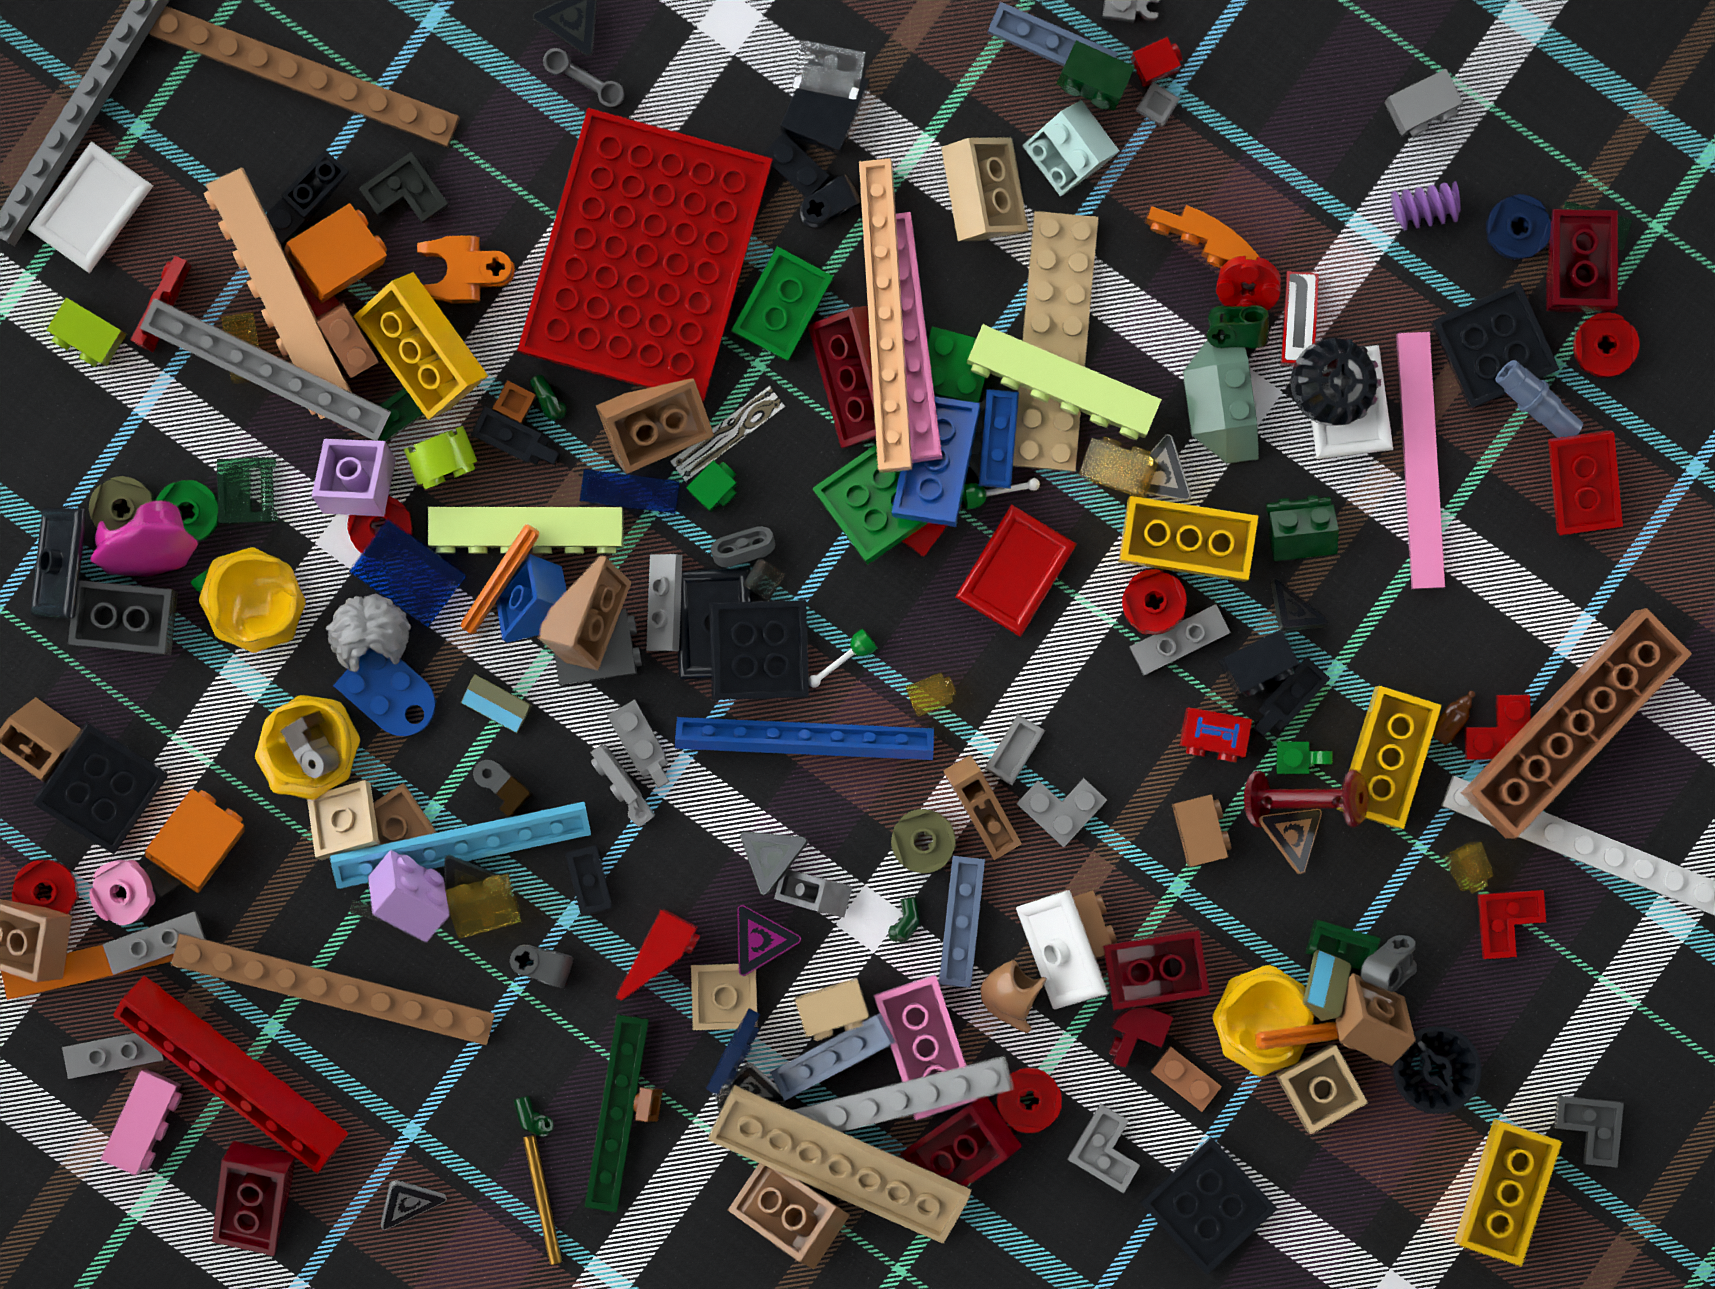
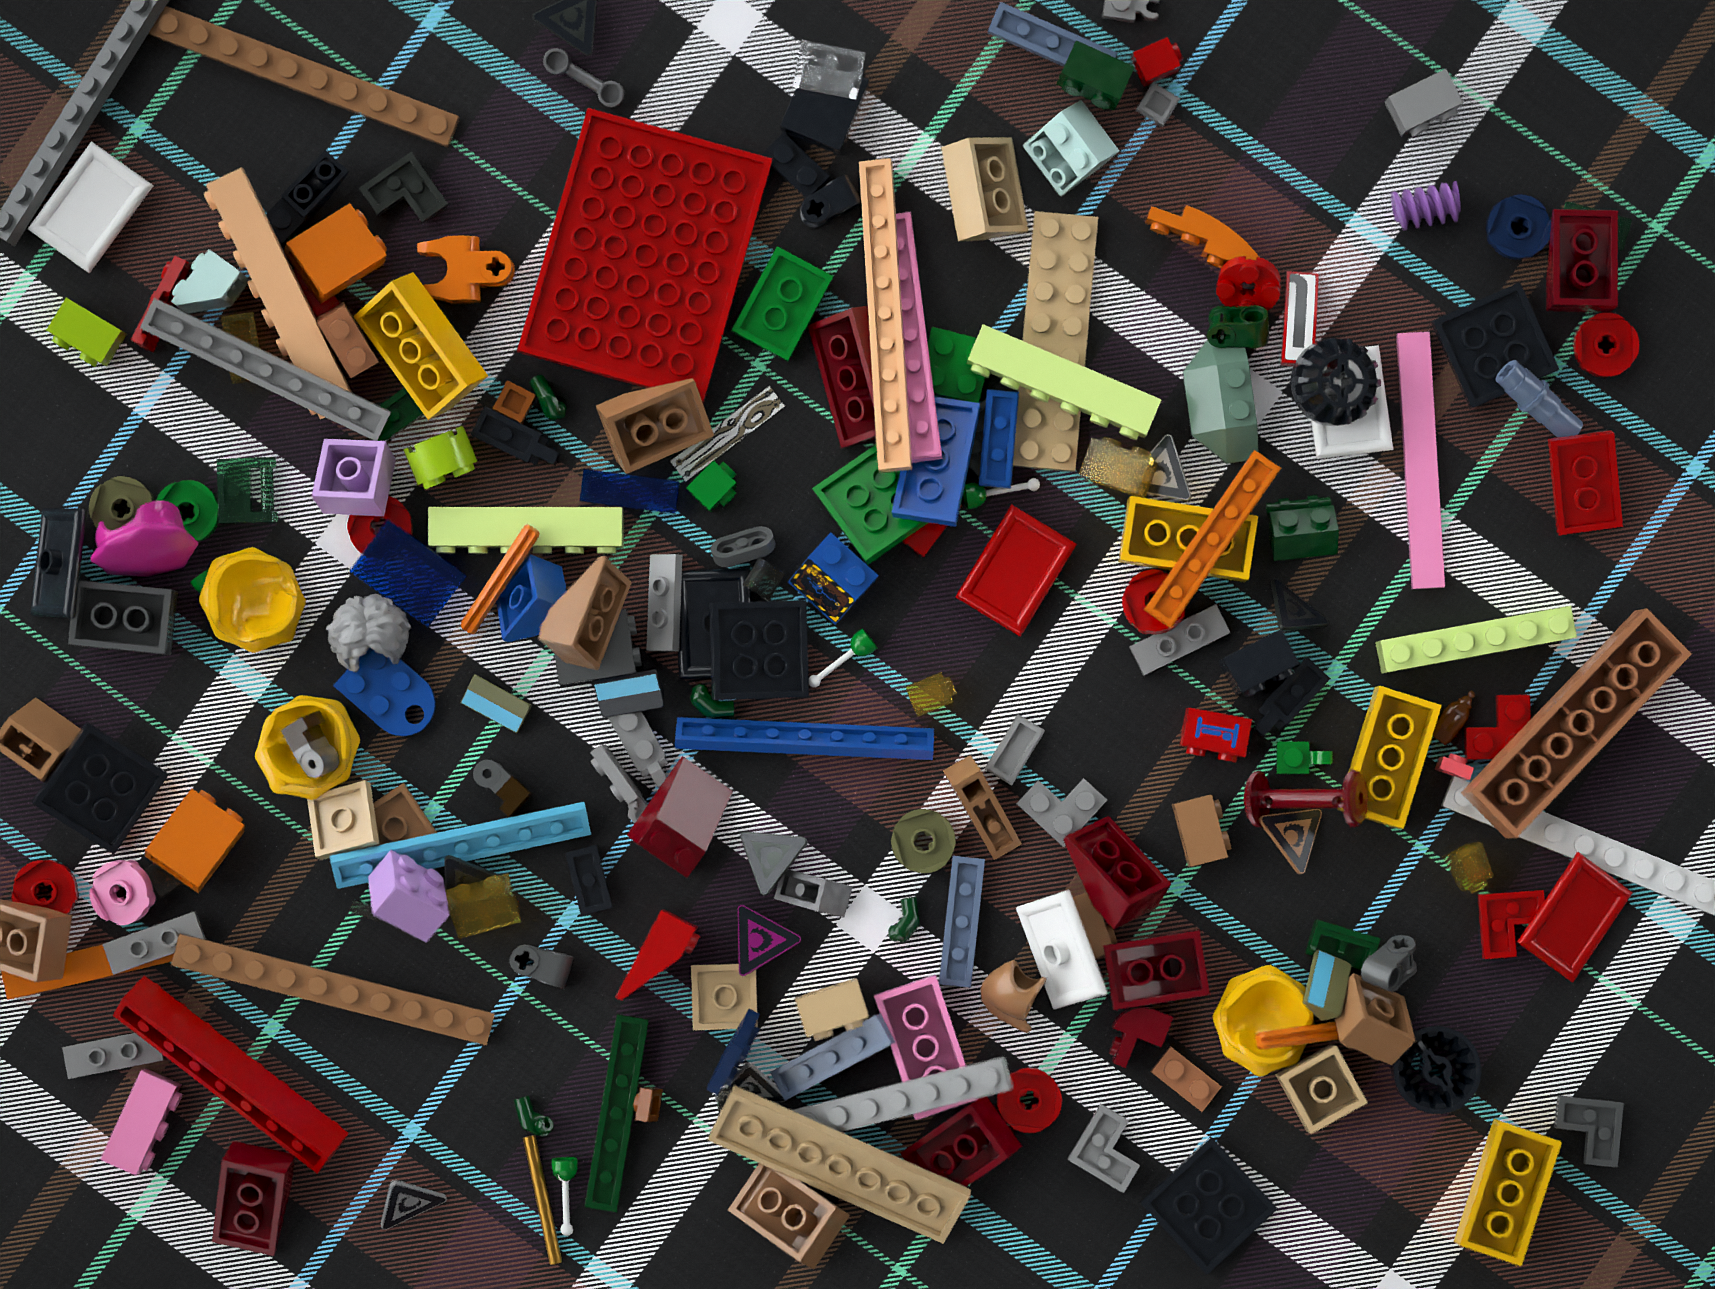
none -> light aqua slope [171,250,249,314]
none -> hinge [552,1157,578,1236]
none -> black slope [593,669,665,718]
none -> slope [627,756,733,878]
none -> dark green arm [690,684,734,717]
none -> slope [788,532,879,625]
none -> dark red slope [1064,816,1171,929]
none -> orange tile [1144,450,1281,628]
none -> yellowish green brick [1376,606,1577,674]
none -> coral plate [1435,753,1474,780]
none -> red piece [1517,852,1633,983]

